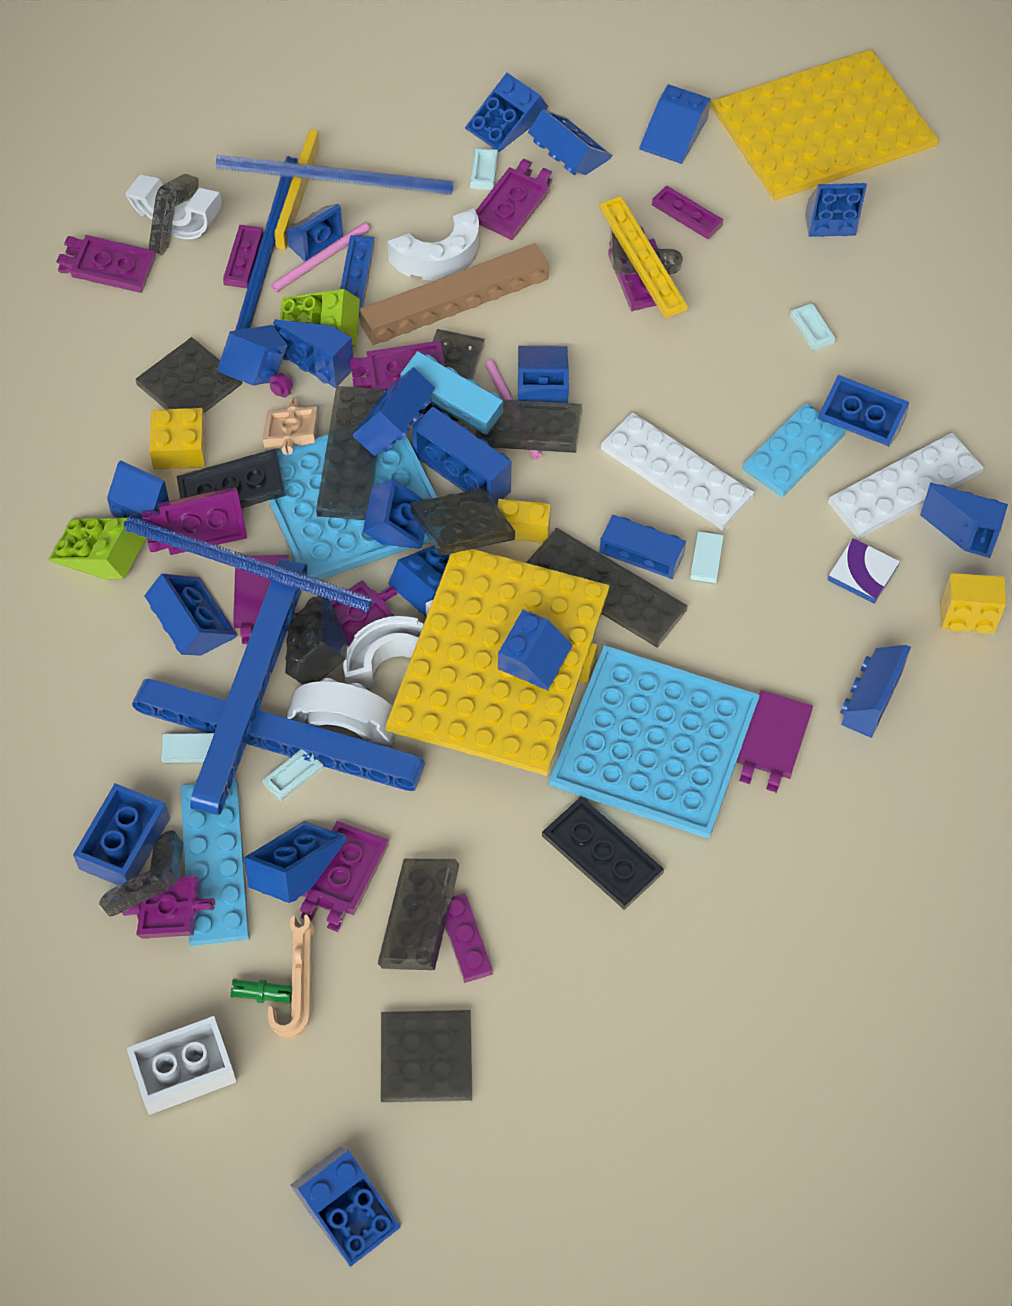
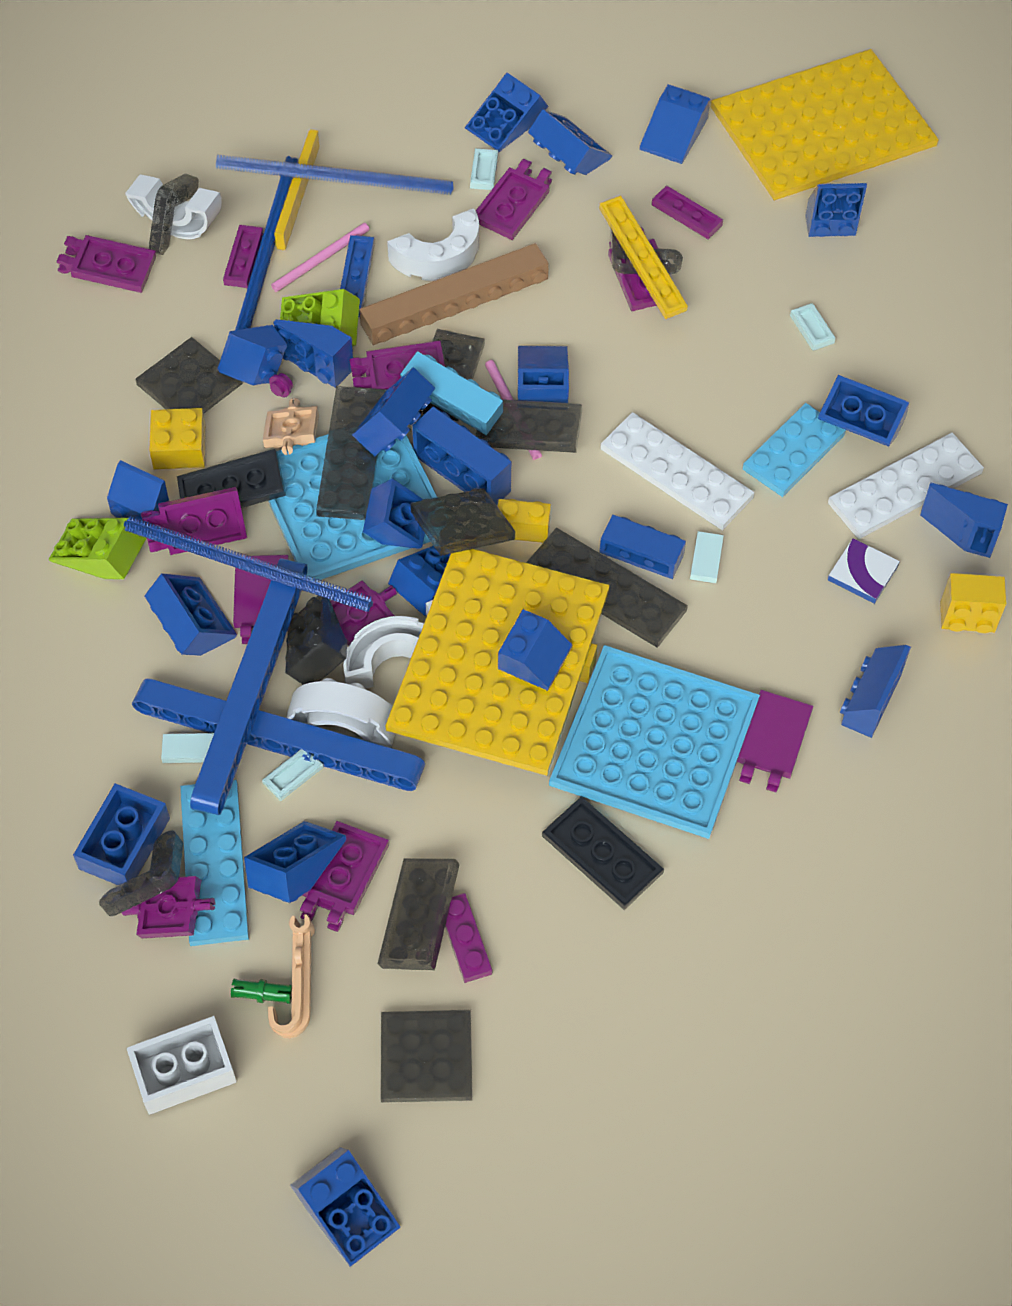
blue slope [286,204,343,262] -> none

